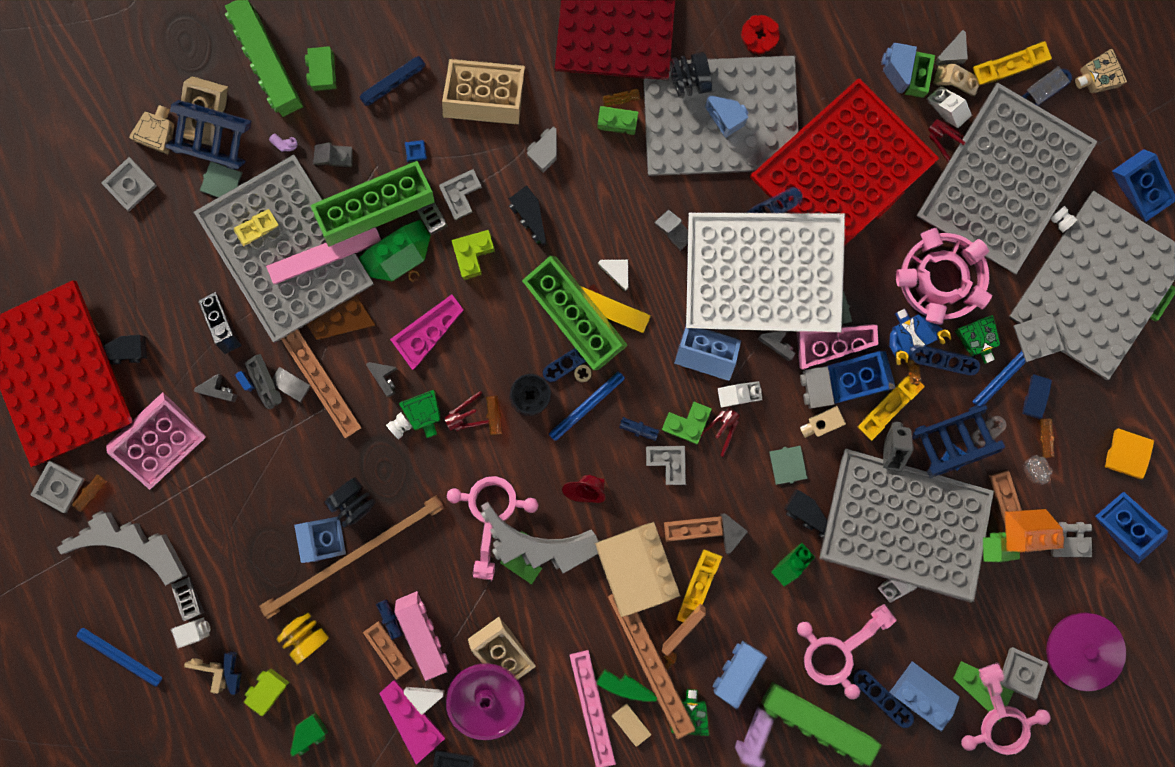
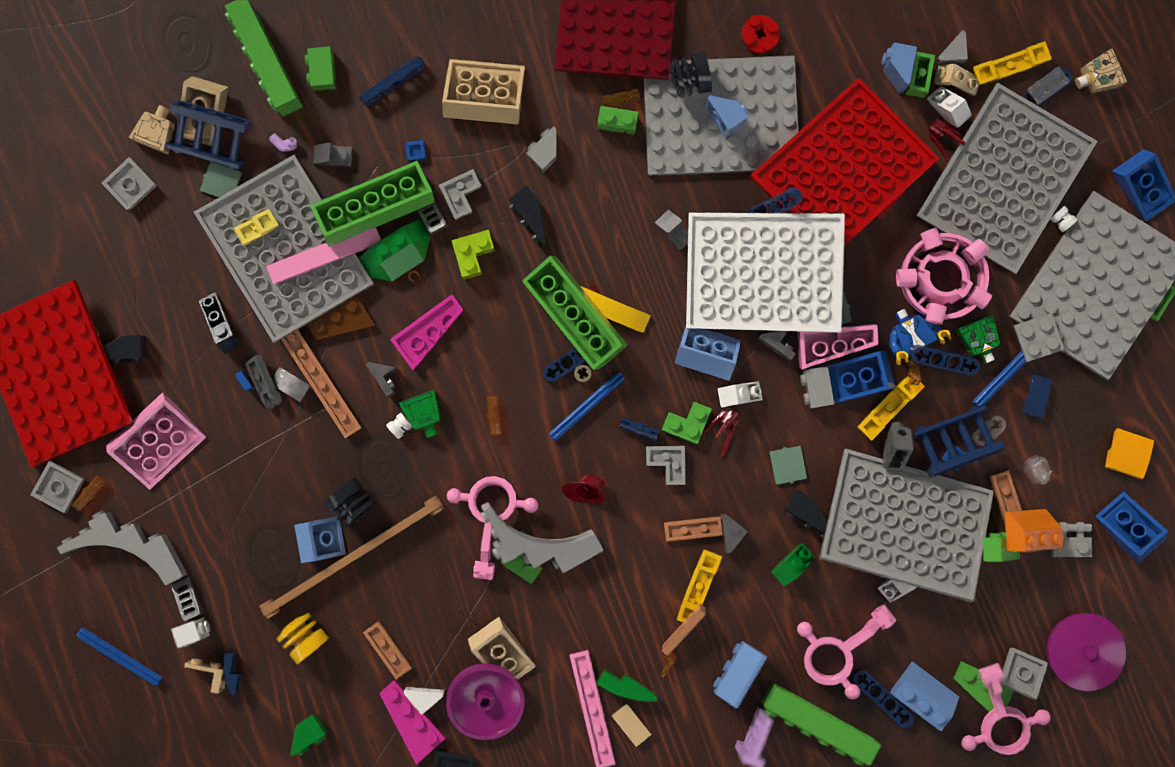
flat silver slope [194,374,237,402] -> none
lime brick [244,668,289,716] -> none
dark blue pin [376,599,403,640] -> none
bright pink wedge [395,591,449,681] -> none
dark red plant [445,391,490,431] -> none
black wheel [509,374,551,416] -> none
tan slope [595,522,680,617] -> none
white slope [598,260,628,291] -> none
nougat plate [608,594,696,739] -> none
green torso [670,689,709,736] -> none
tan torso [800,405,845,438] -> none
clear orange pin [1039,419,1056,458] -> none

